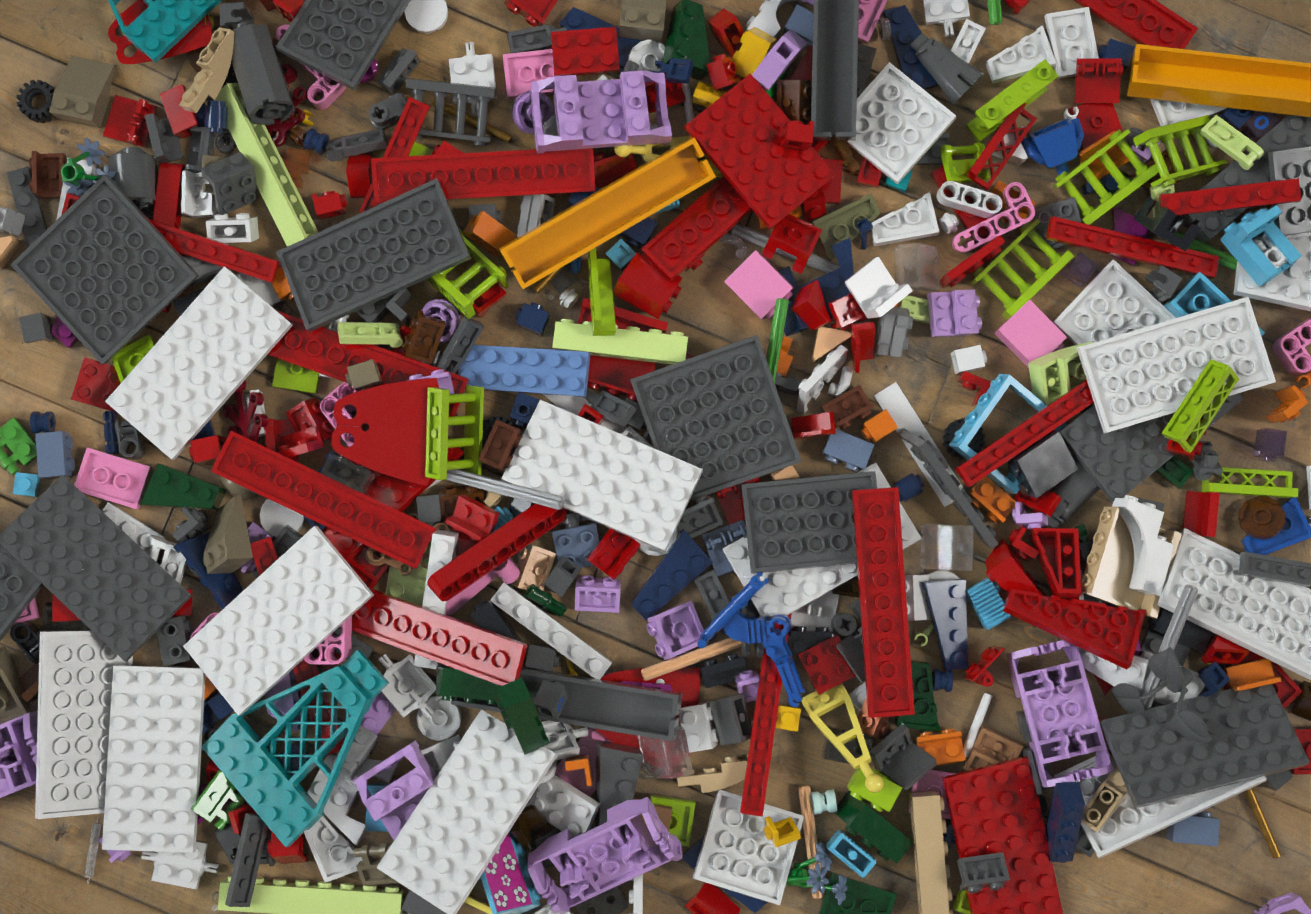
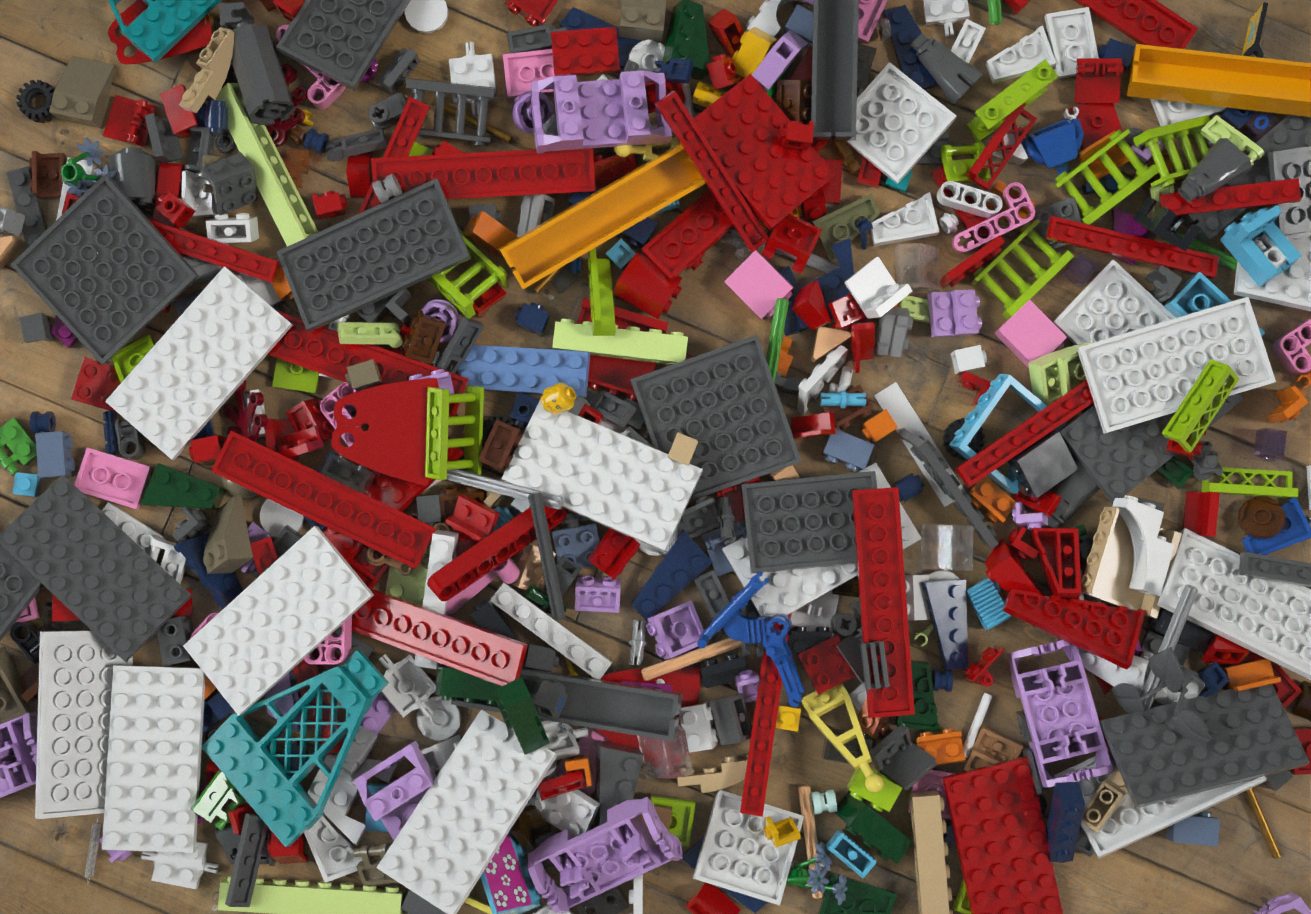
white plate [559,289,579,309] -> none
dark grey bracket [957,852,1010,893] -> none
none -> red brick [156,191,196,228]
none -> light grey wheel [372,174,402,203]
none -> dark grey axle [528,492,565,620]
none -> red plate [538,770,585,801]
none -> yellow head [541,382,576,415]
none -> light grey pin [629,620,648,666]
none -> red plate [655,91,769,252]
none -> tan panel [668,431,698,466]
none -> dark grey pin [717,497,736,543]
none -> medium azure pin [820,391,866,408]
none -> dark grey tile [860,641,890,690]
none -> dark grey piece [1178,138,1252,202]
none -> flag [1242,2,1268,58]

